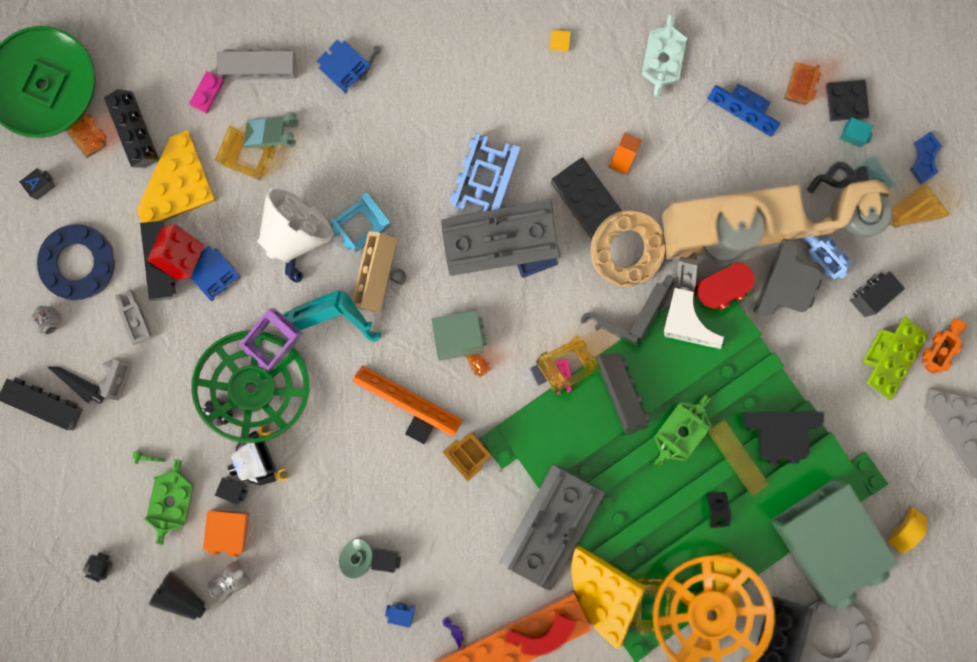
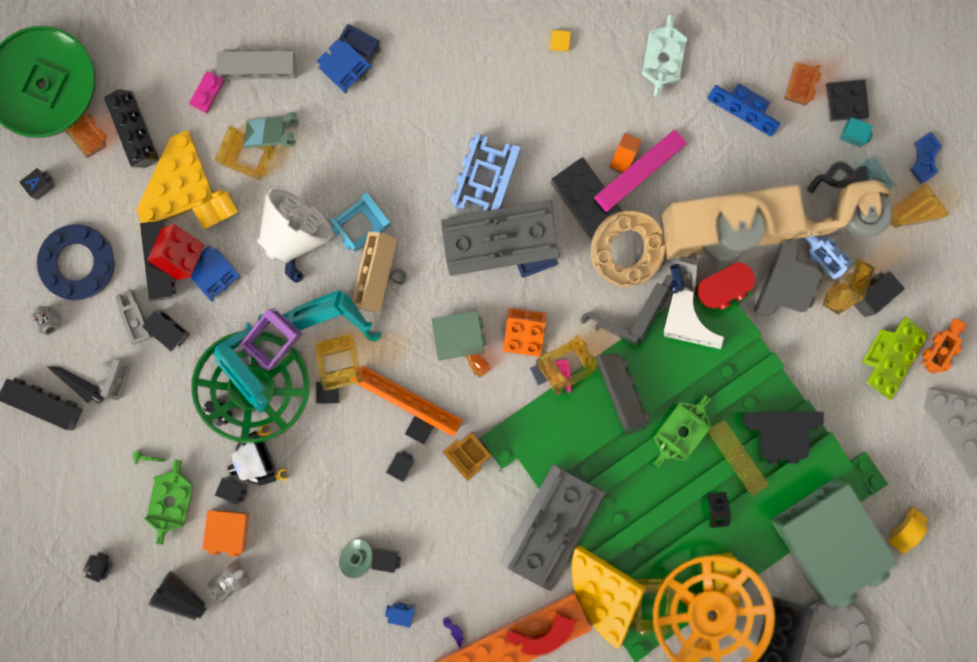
none -> black hinge [142,310,190,351]
none -> yellow brick [193,189,238,229]
none -> teal hinge [213,314,268,413]
none -> clear yellow window [315,334,363,391]
none -> black piece [316,381,339,404]
none -> dark blue tile [338,24,380,59]
none -> black brick [386,451,415,482]
none -> orange bracket [503,308,547,357]
none -> dark pink tile [594,129,687,212]
none -> dark blue arm [670,264,684,294]
none -> clear yellow slope [822,258,875,315]

